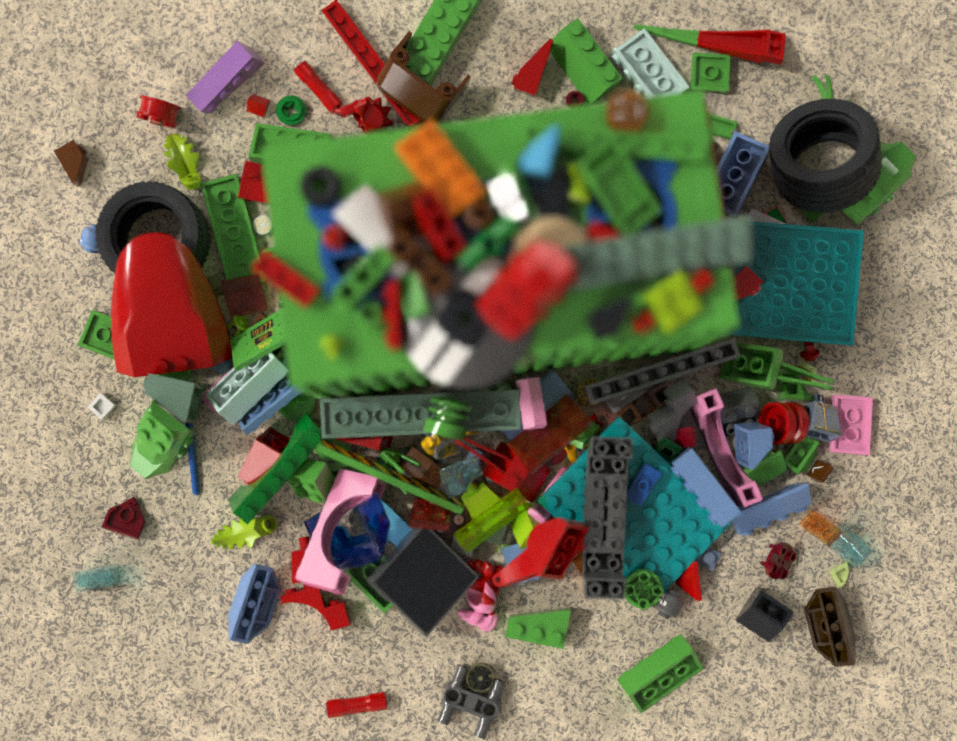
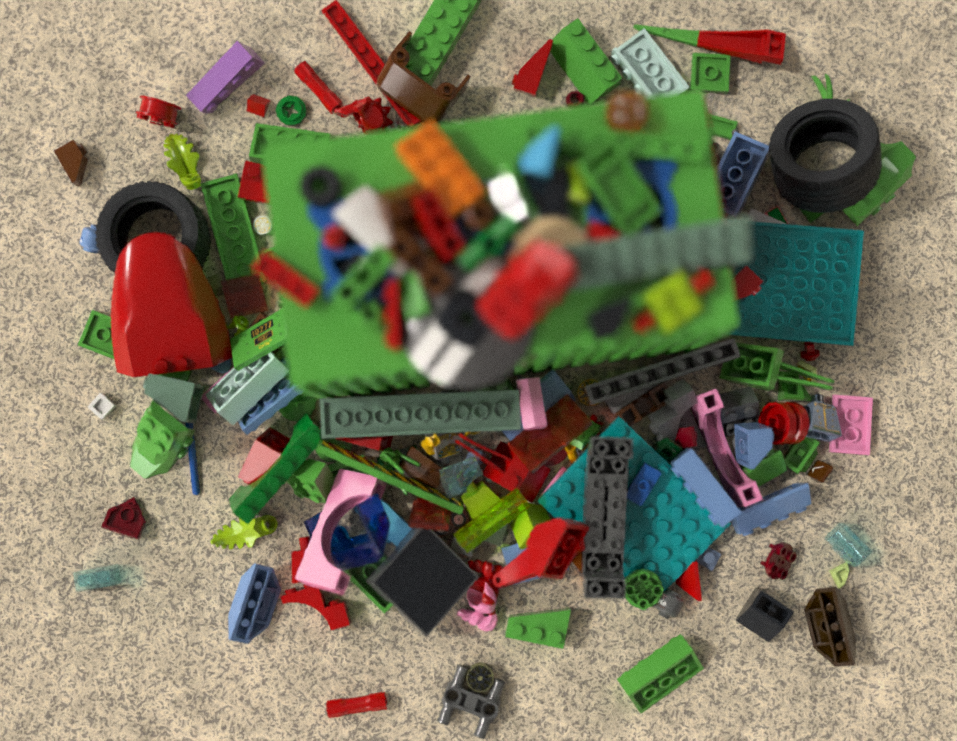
lime plate [320,335,343,358] -> none
bright green wheel [423,397,472,440] -> none
bright pink tile [527,502,552,523] -> none
clear orange plate [799,510,842,547] -> none

